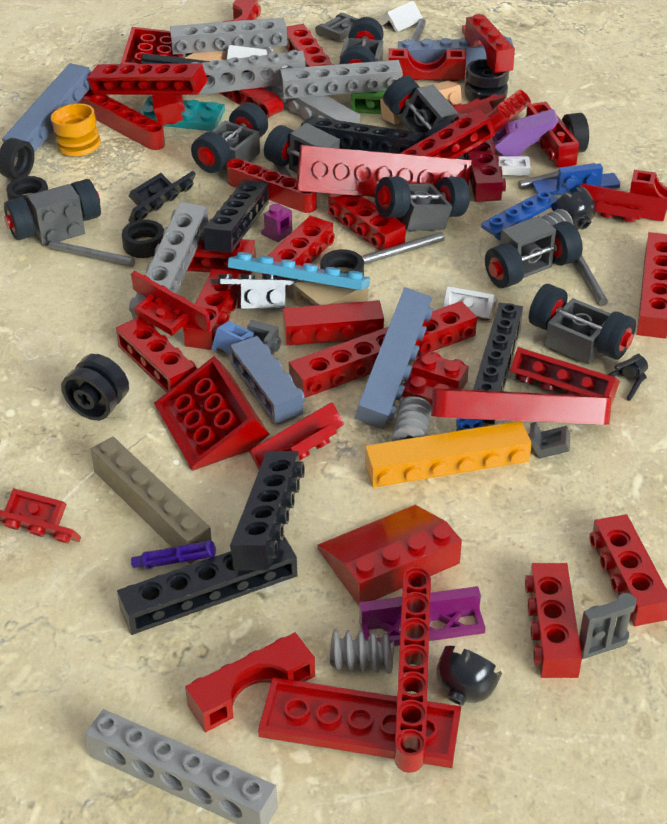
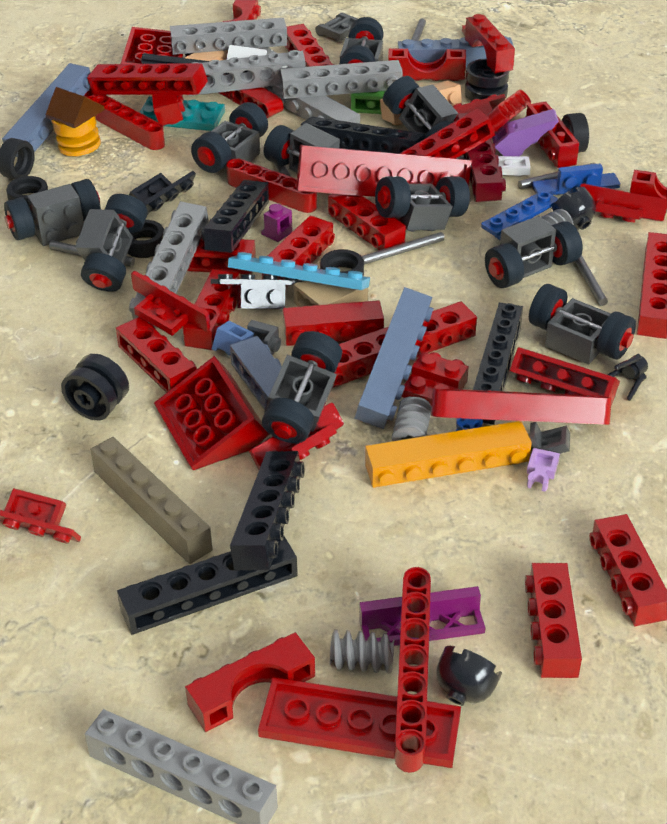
dark purple piece [131,540,216,569] -> none
red slope [317,504,462,606] -> none
white panel [379,1,423,33] -> none
white panel [443,286,497,319] -> none
dark grey plate [579,593,636,659] -> none
none -> reddish brown slope [45,87,105,128]
none -> brick [75,194,148,292]
none -> brick [262,331,342,444]
none -> lavender plate [527,448,560,492]

